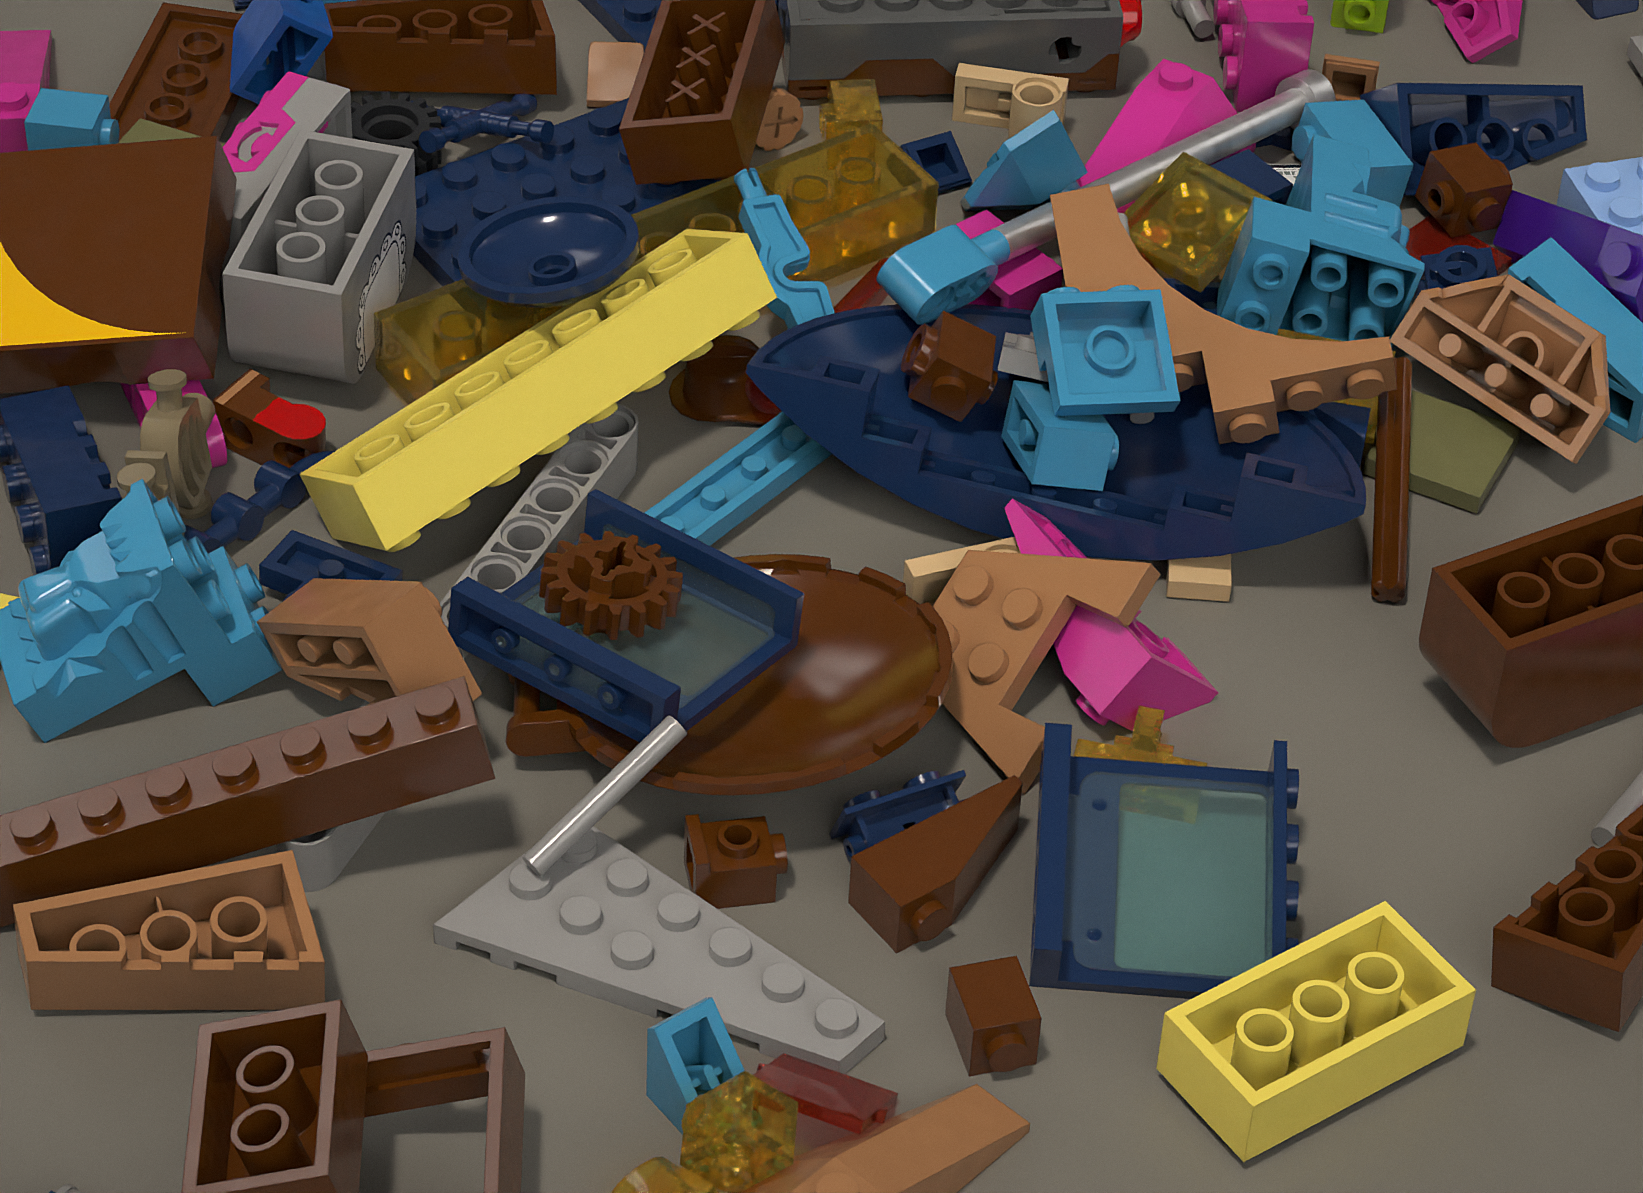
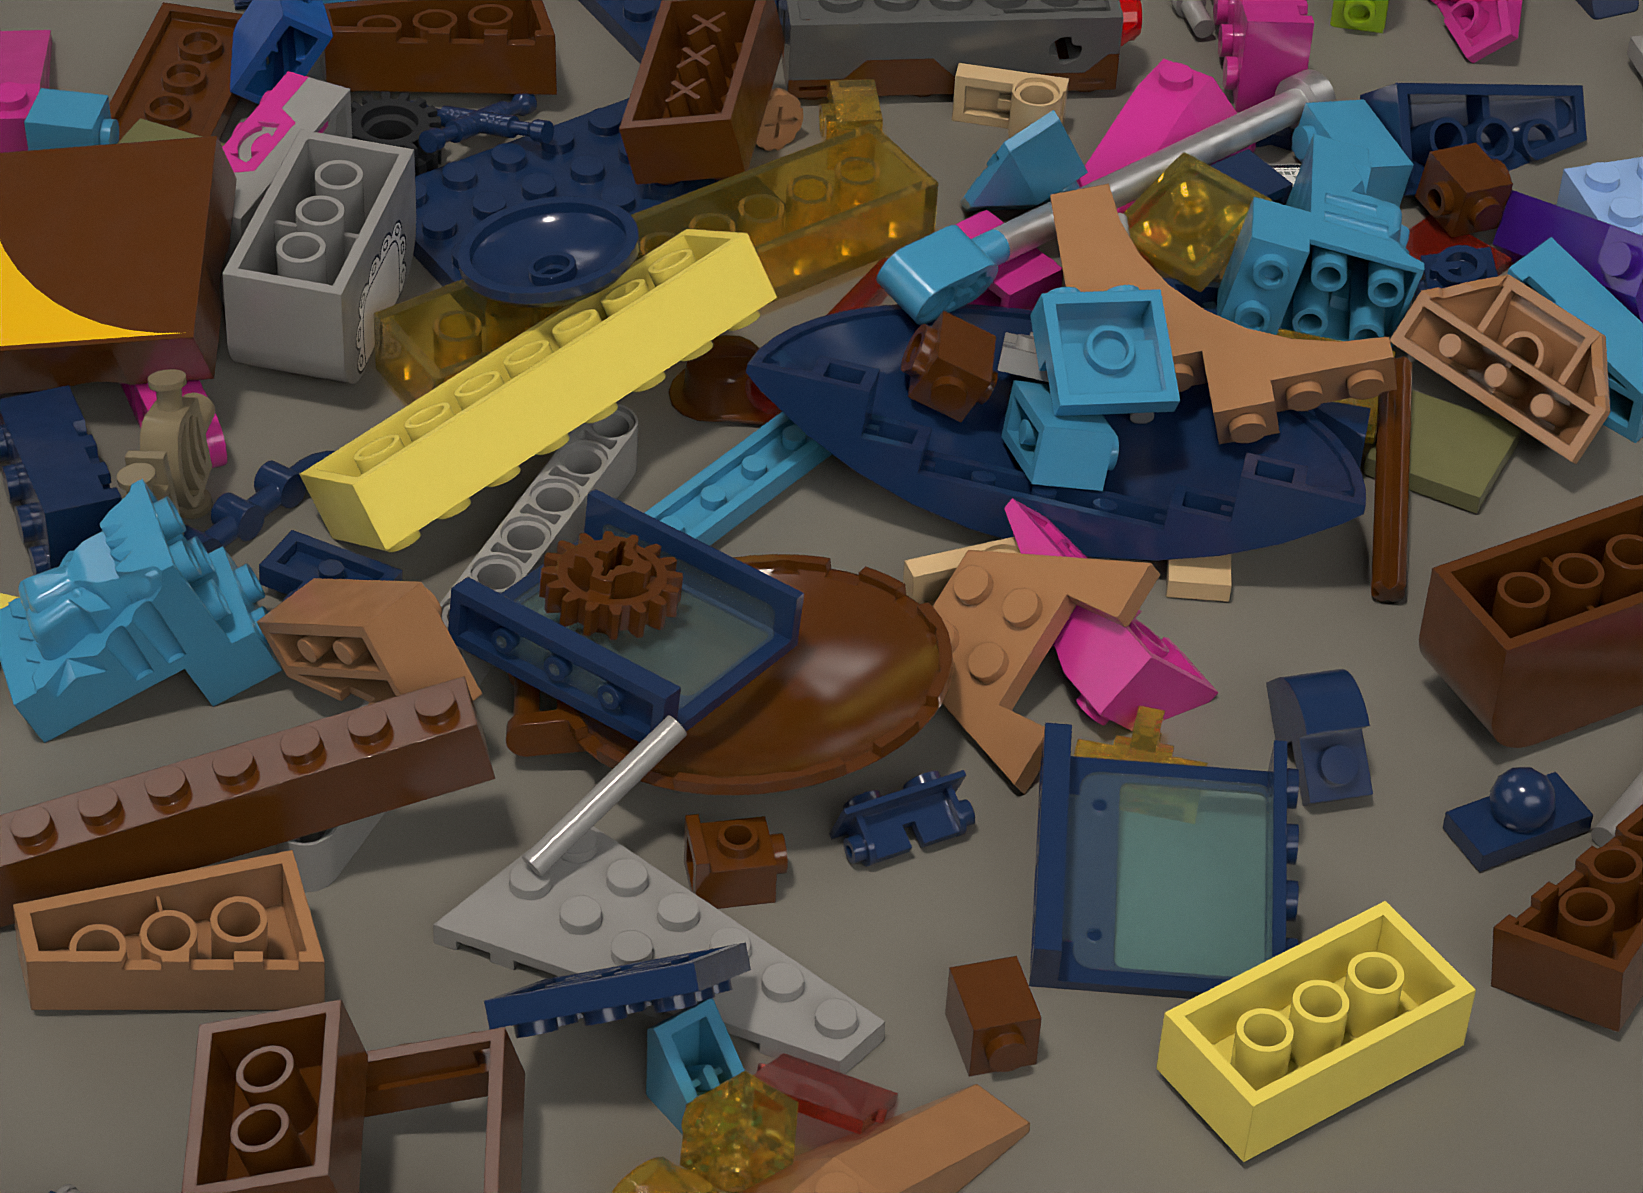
reddish brown leg [213,368,326,468] -> none
medium nougat slope [587,41,645,108] -> none
dark azure piece [734,168,835,329] -> none
reddish brown slope [848,775,1023,954] -> none
dark blue slope [891,131,972,198] -> none
medium nougat slope [1322,54,1380,101] -> none
none -> dark blue plate [484,942,751,1038]
none -> dark blue brick [1266,669,1373,806]
none -> dark blue tile [1442,767,1593,872]

